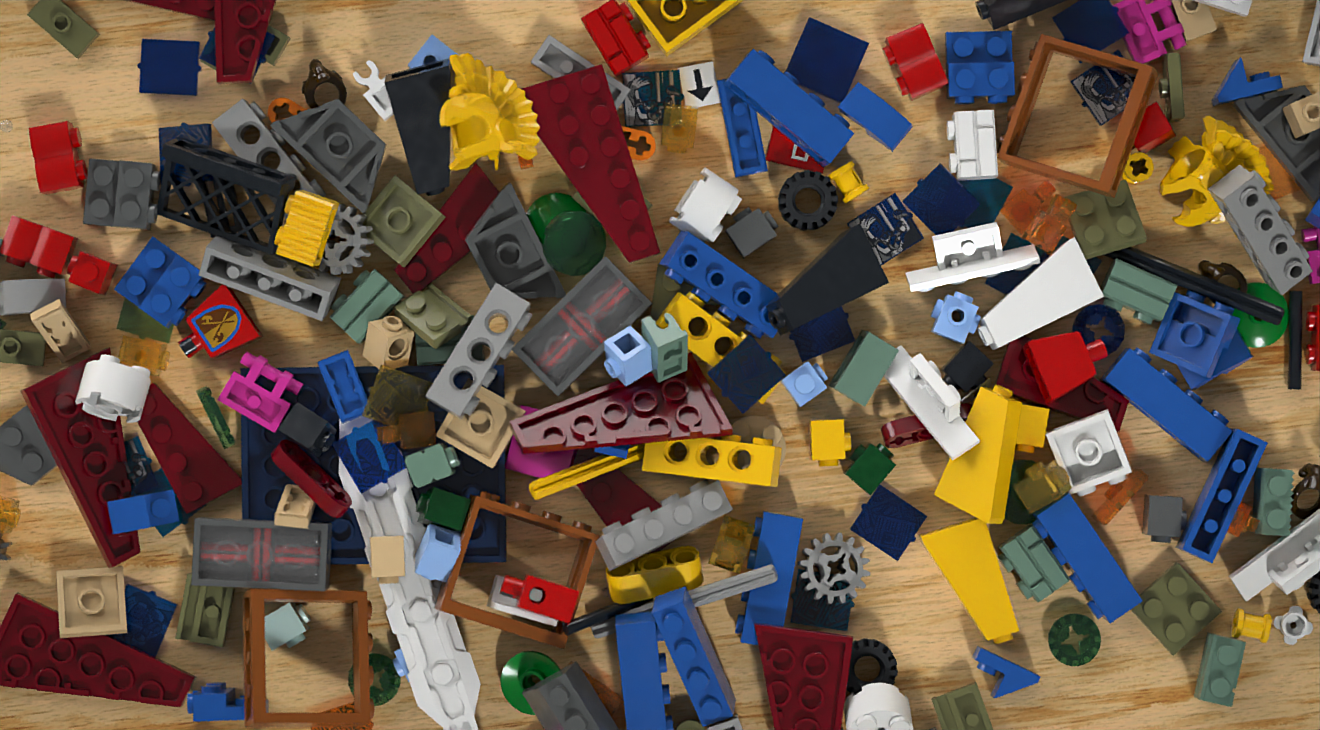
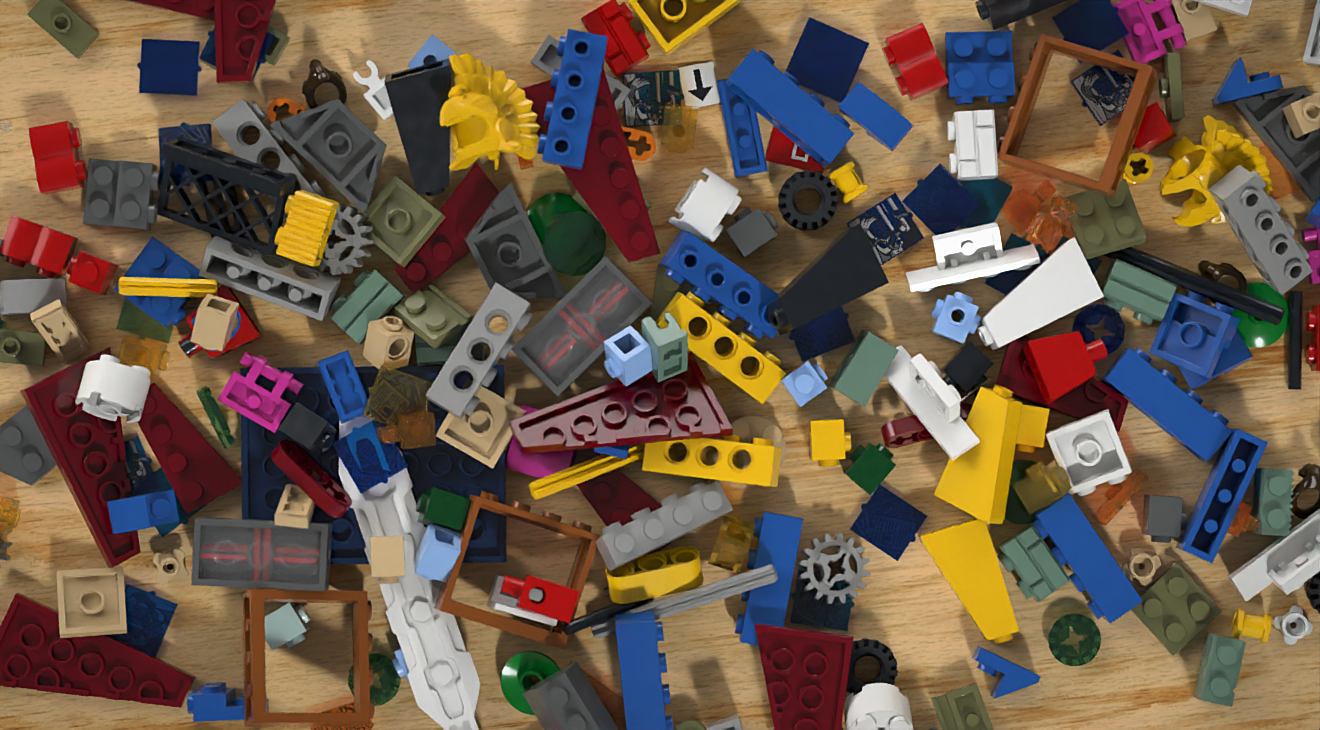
olive plate [175,573,235,647] -> none
sand green brick [405,443,460,488] -> none
blue brick [652,586,736,727] -> none
clear blue piece [707,334,786,414] -> none
none -> yellow axle [118,277,218,298]
none -> tan plate [152,549,189,585]
none -> tan brick [190,293,239,351]
none -> blue brick [537,29,608,170]
none -> tan plate [1122,547,1161,586]

